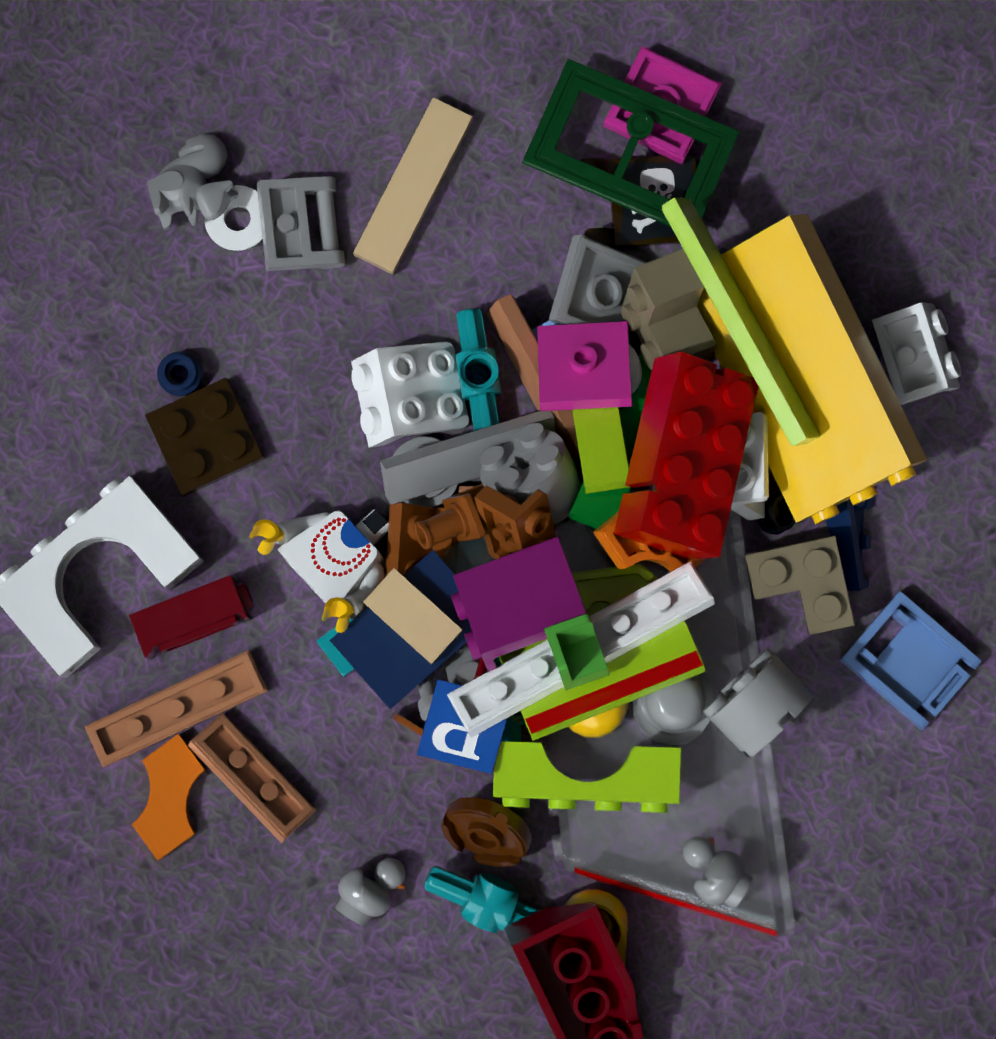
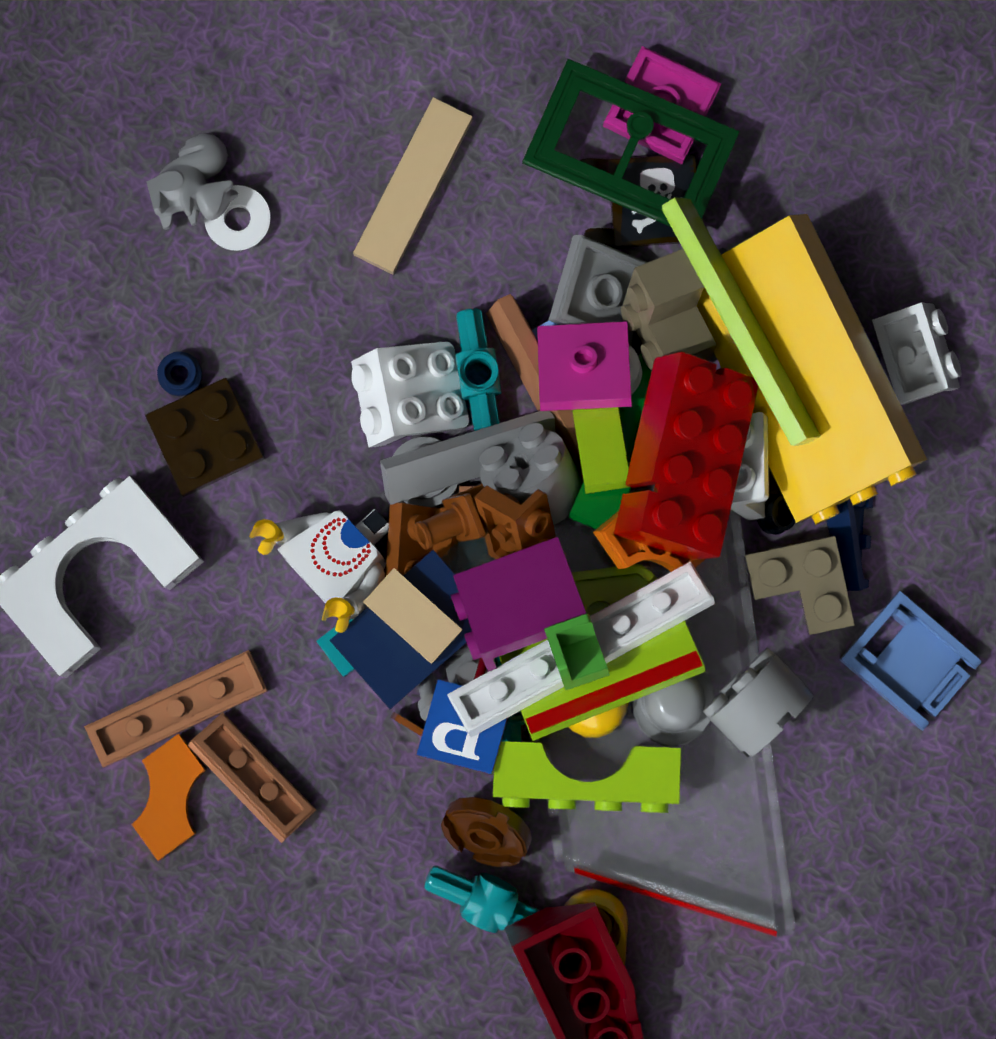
dark red window [129,575,254,659] -> none
light grey plate [257,176,345,271] -> none
light grey animal [335,858,406,927] -> none
light grey animal [683,836,753,909] -> none

